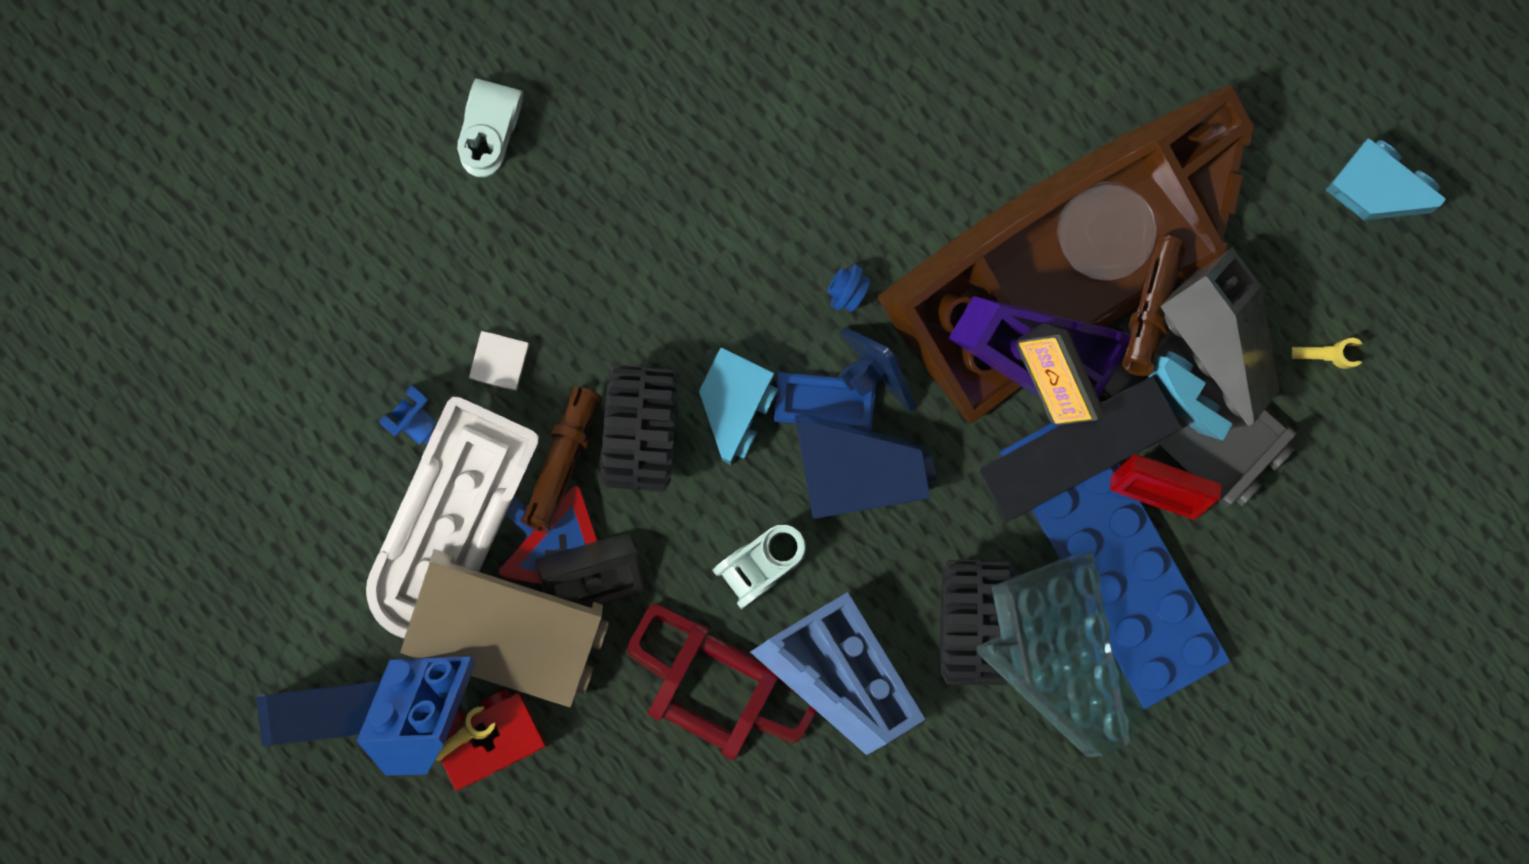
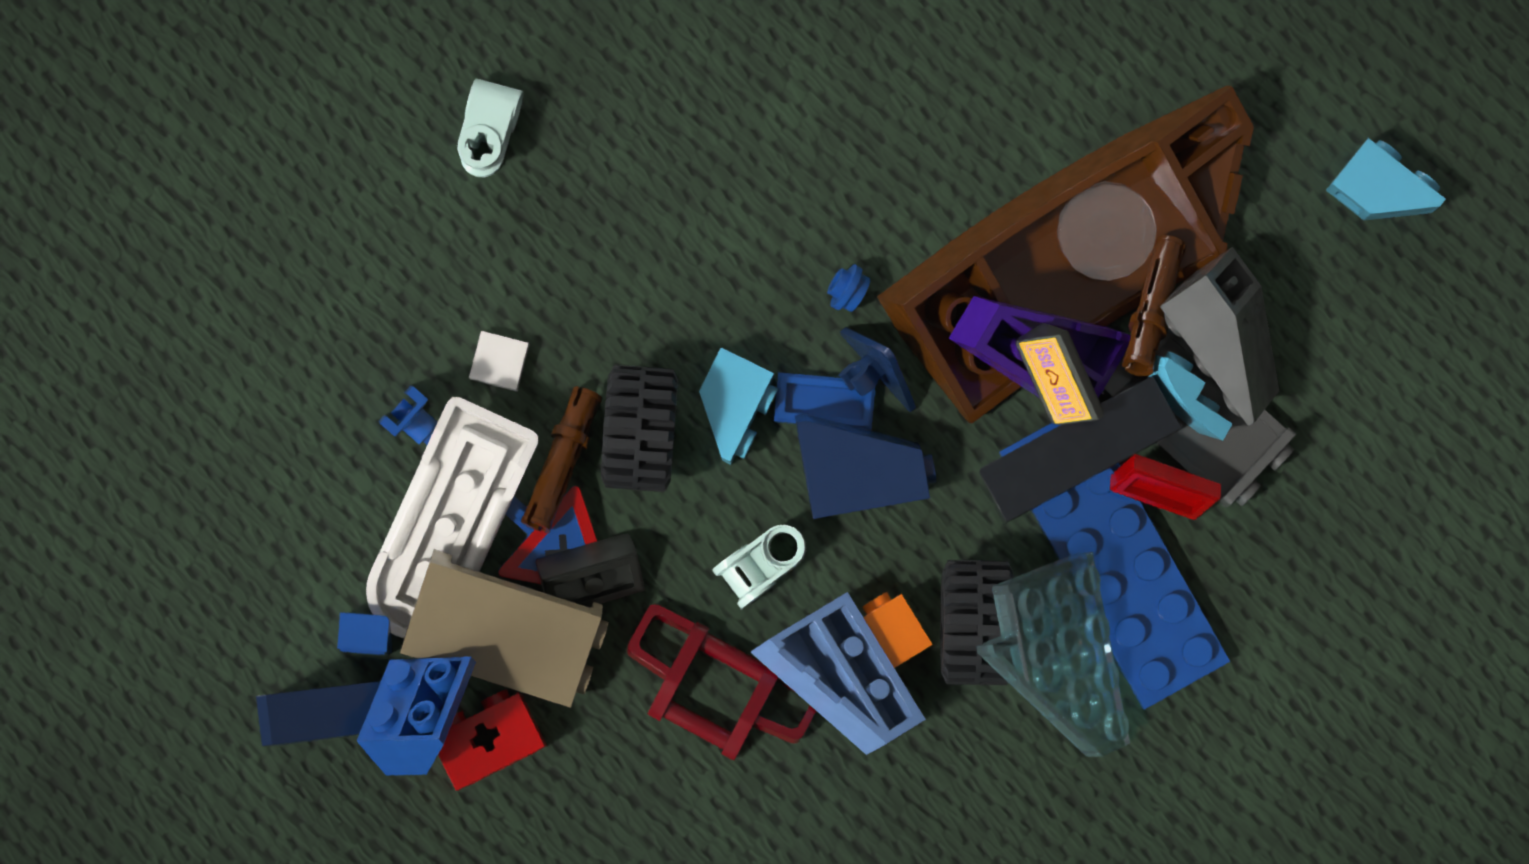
light yellow hand [436,707,495,762] -> none
light yellow hand [1292,338,1363,369] -> none
none -> blue slope [337,612,392,656]
none -> orange brick [862,592,933,668]

